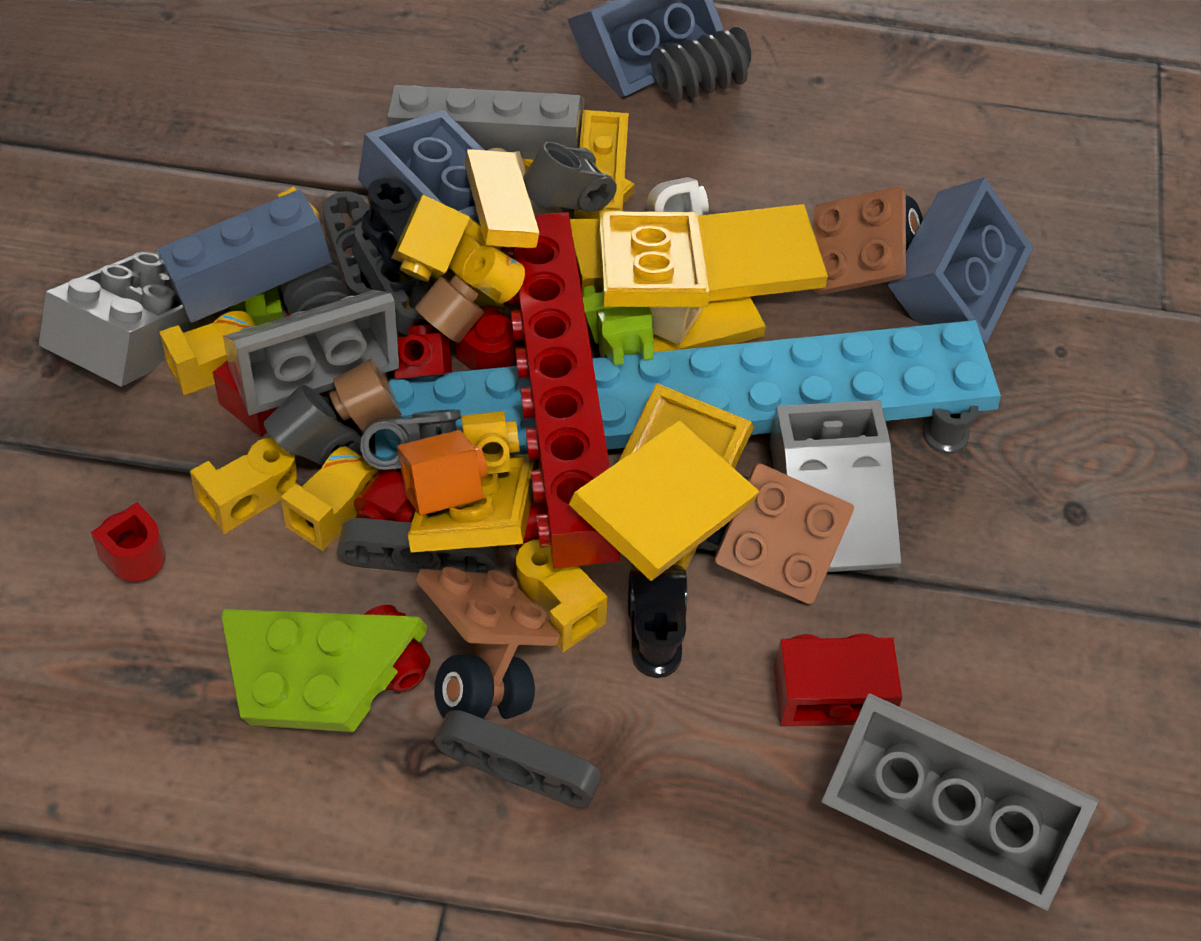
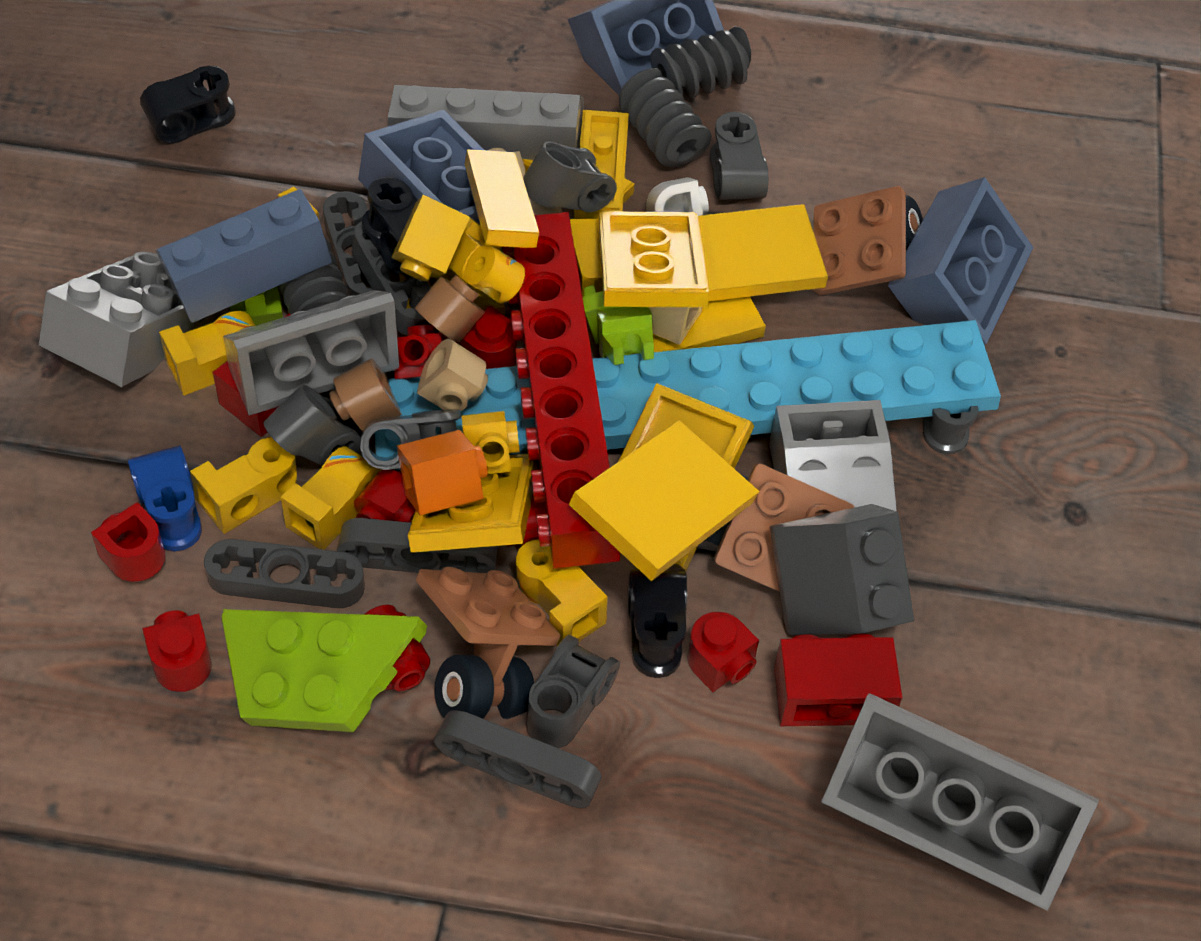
none -> blue piece [127,445,202,551]
none -> black piece [140,65,236,144]
none -> red plate [142,610,212,692]
none -> dark grey beam [204,539,365,608]
none -> tan plate [417,339,488,411]
none -> dark grey piece [527,635,620,748]
none -> dark grey piece [619,68,712,167]
none -> red plate [687,612,759,693]
none -> dark grey piece [710,112,769,200]
none -> dark grey slope [770,504,914,635]

